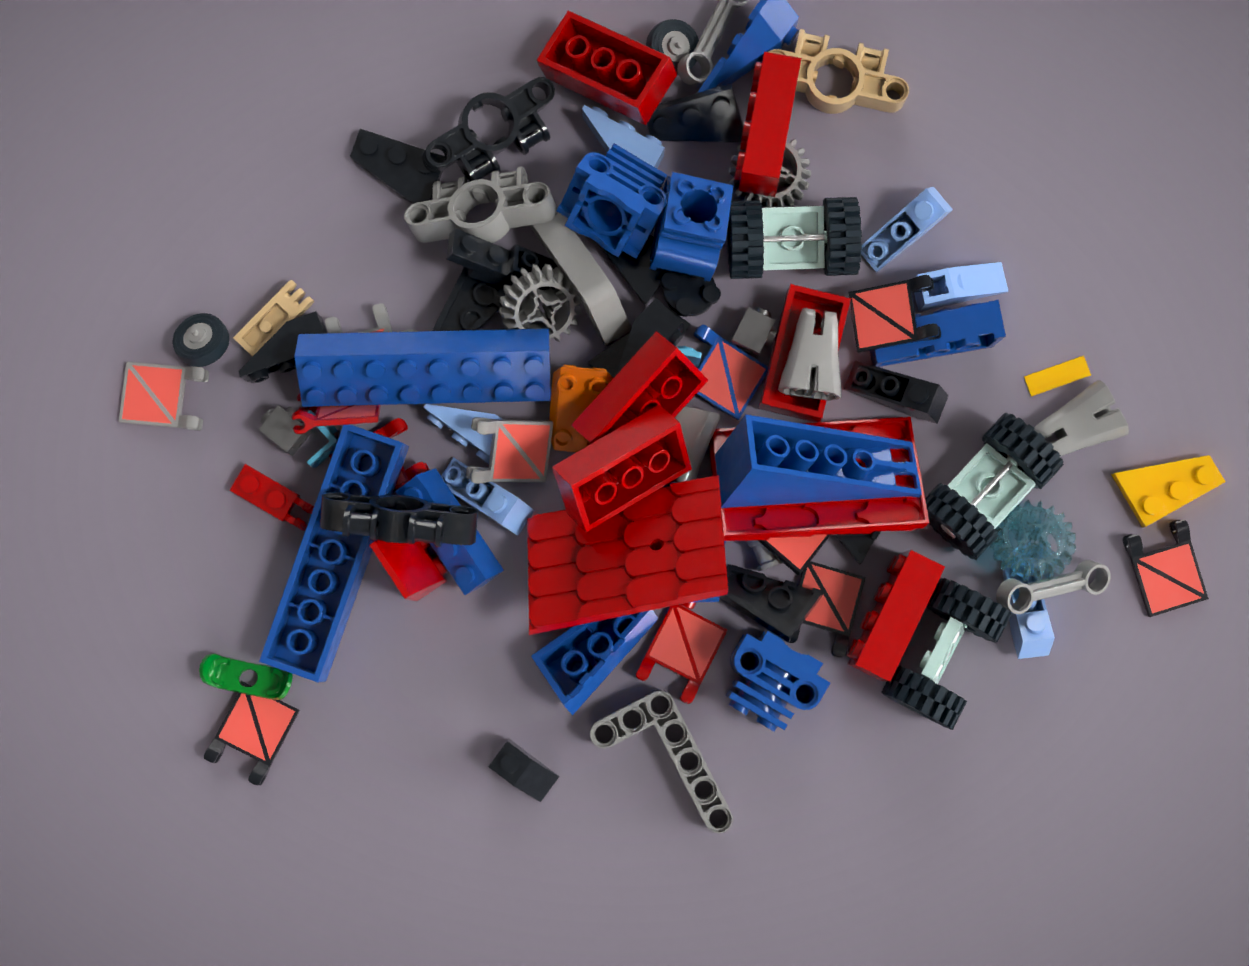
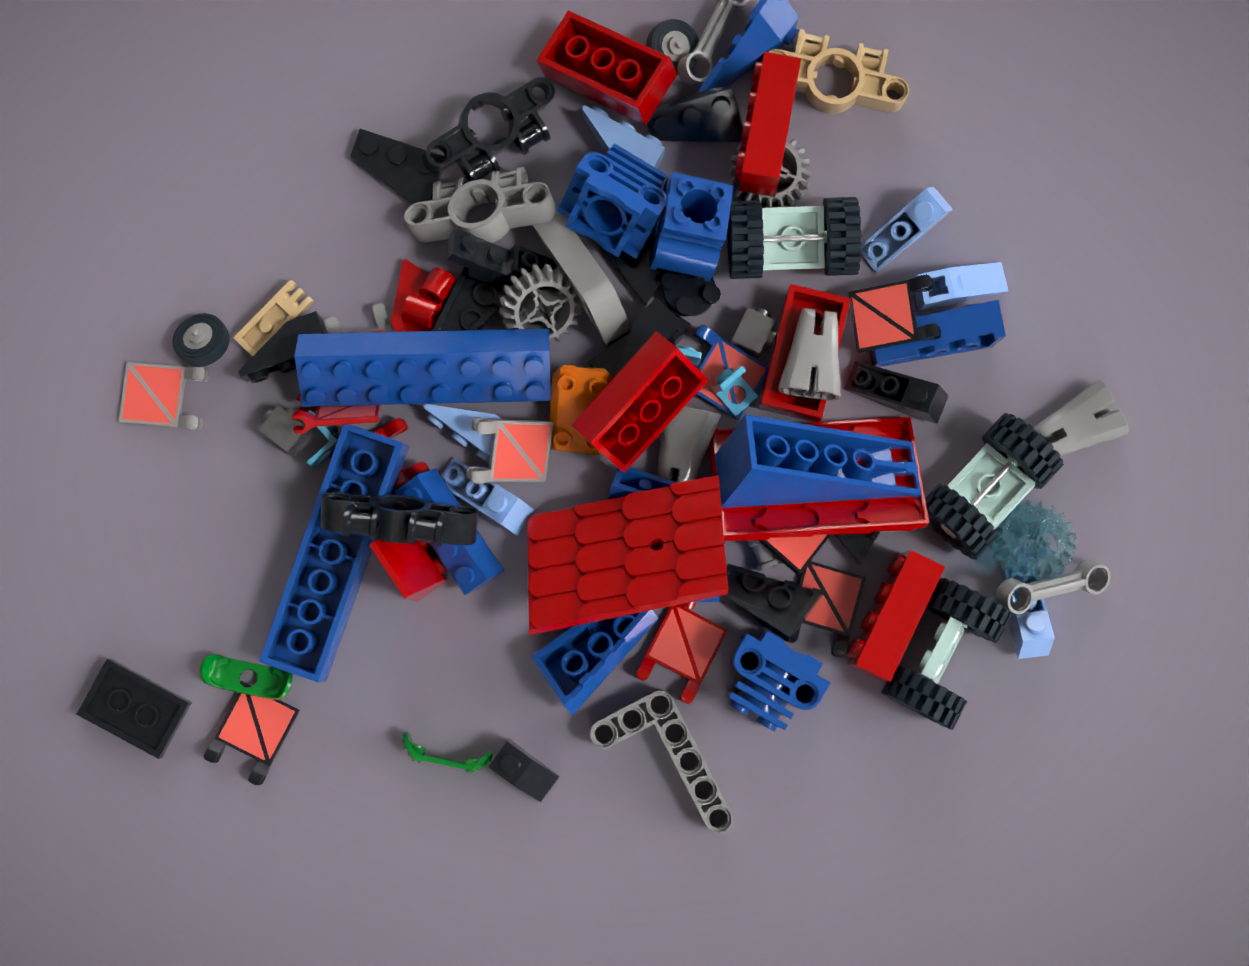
red hinge [230,464,314,531] -> none
red brick [552,405,692,532] -> none
yellow sticker [1024,355,1091,397] -> none
yellow wing [1111,455,1225,528] -> none
flag [1123,520,1209,617] -> none
none -> black plate [76,659,192,759]
none -> red panel [391,259,456,332]
none -> green piece [402,732,494,774]
none -> medium azure bracket [711,366,758,416]

